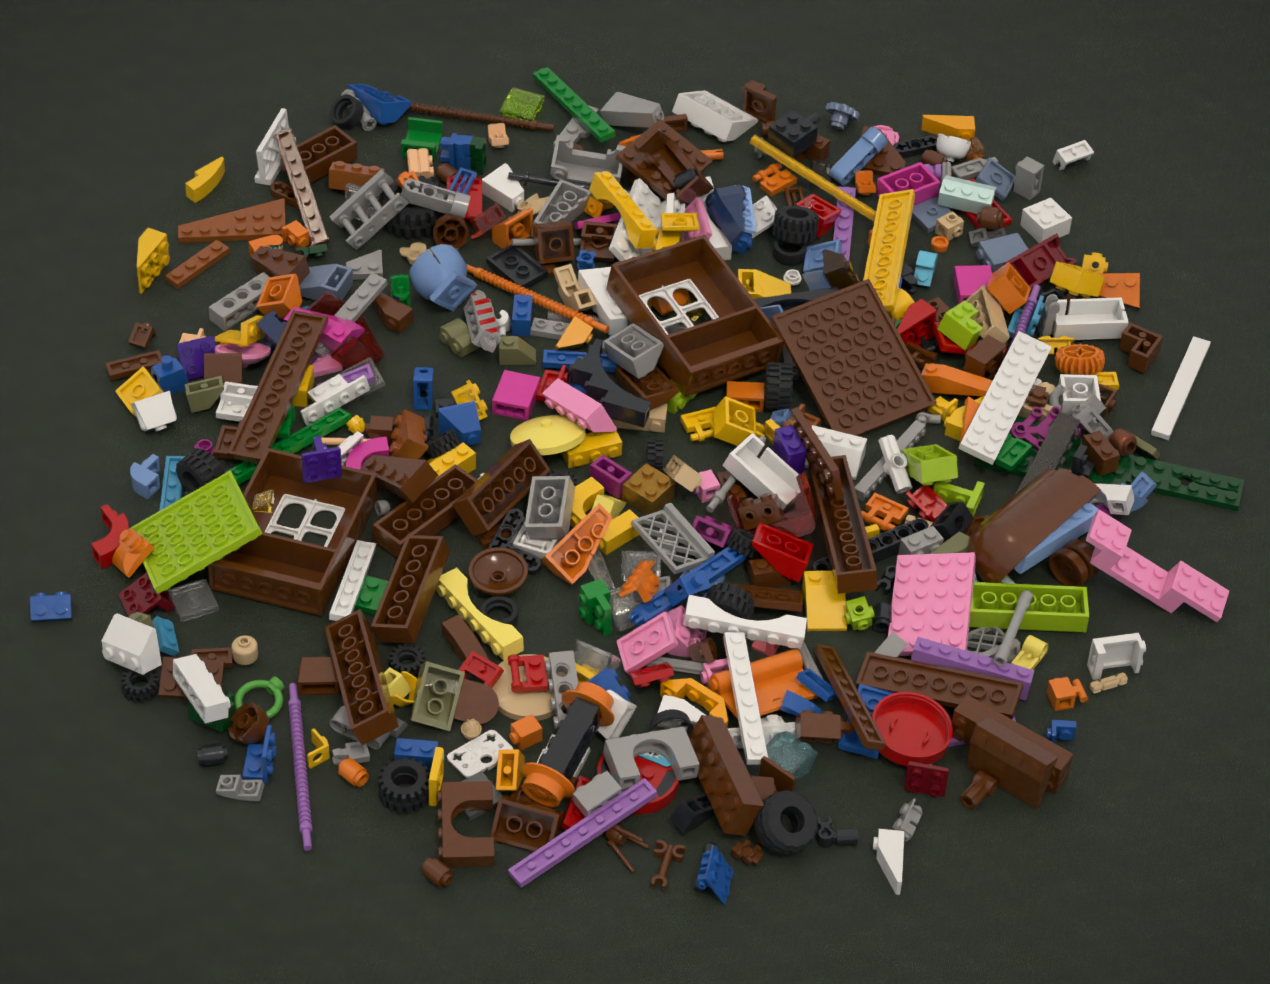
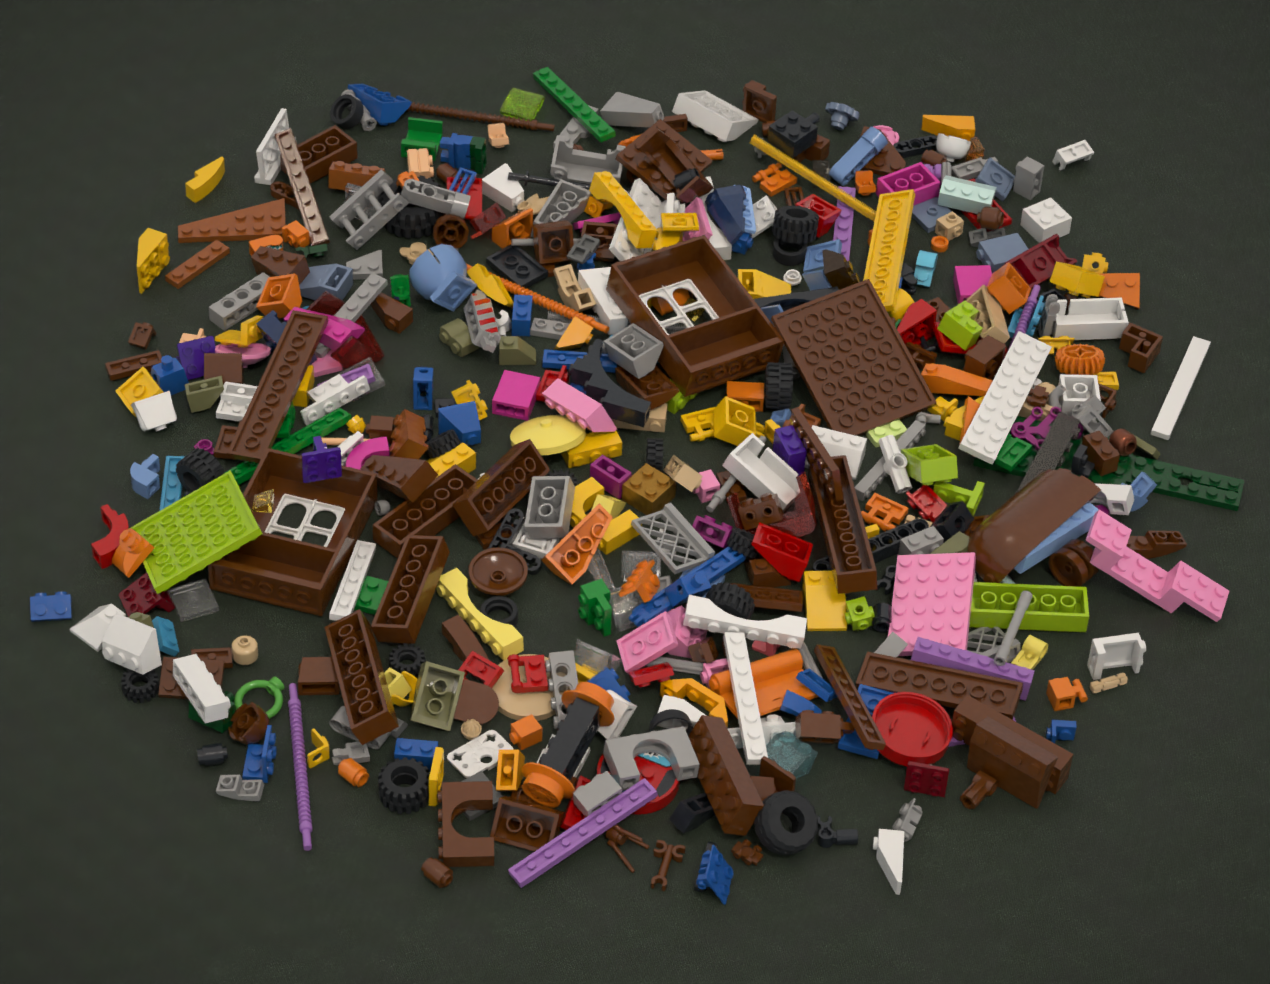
none -> white slope [70,604,126,652]
none -> yellow slope [467,263,514,308]
none -> dark grey slope [567,234,600,264]
none -> yellowish green plate [866,420,907,447]
none -> reddish brown slope [1126,531,1187,559]

